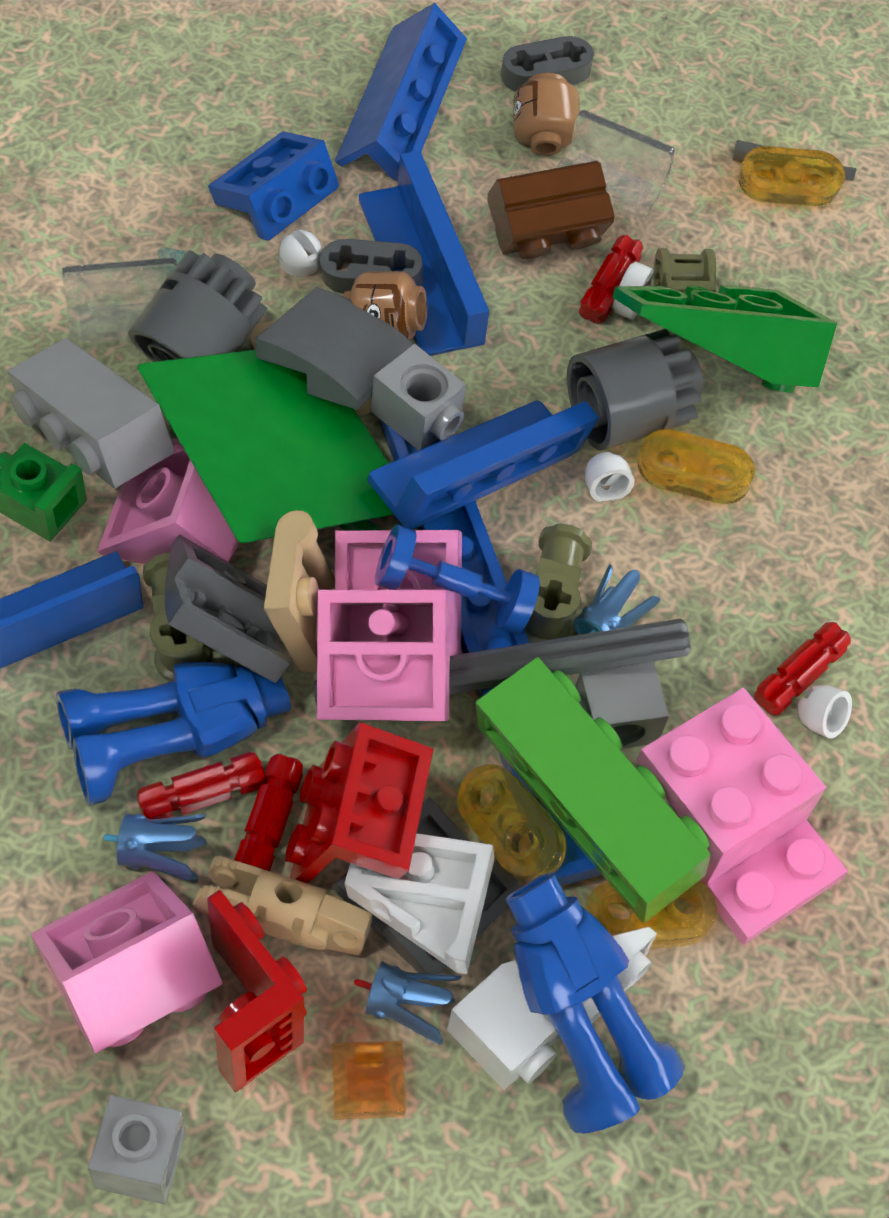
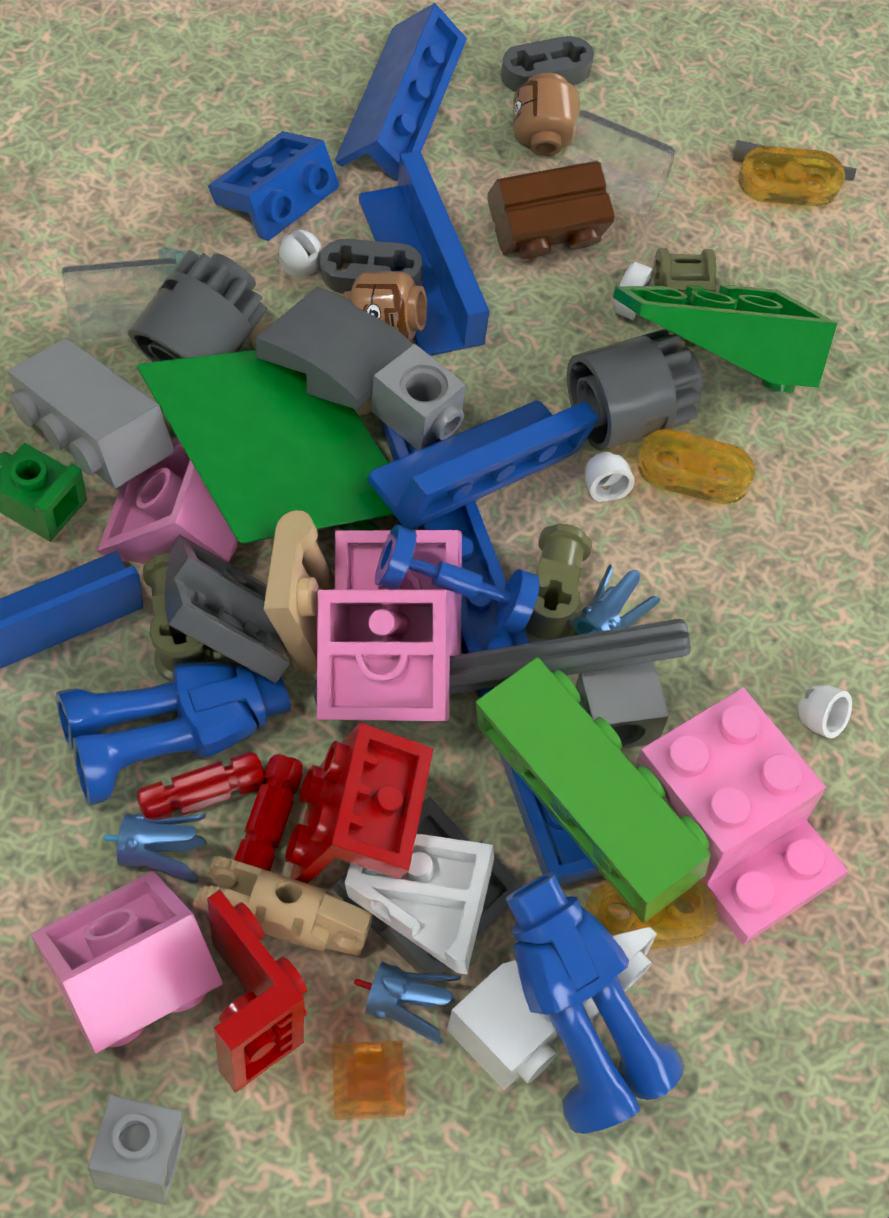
clear yellow plate [457,764,567,881] -> none
red axle [579,235,644,324] -> none
red axle [753,622,851,715] -> none

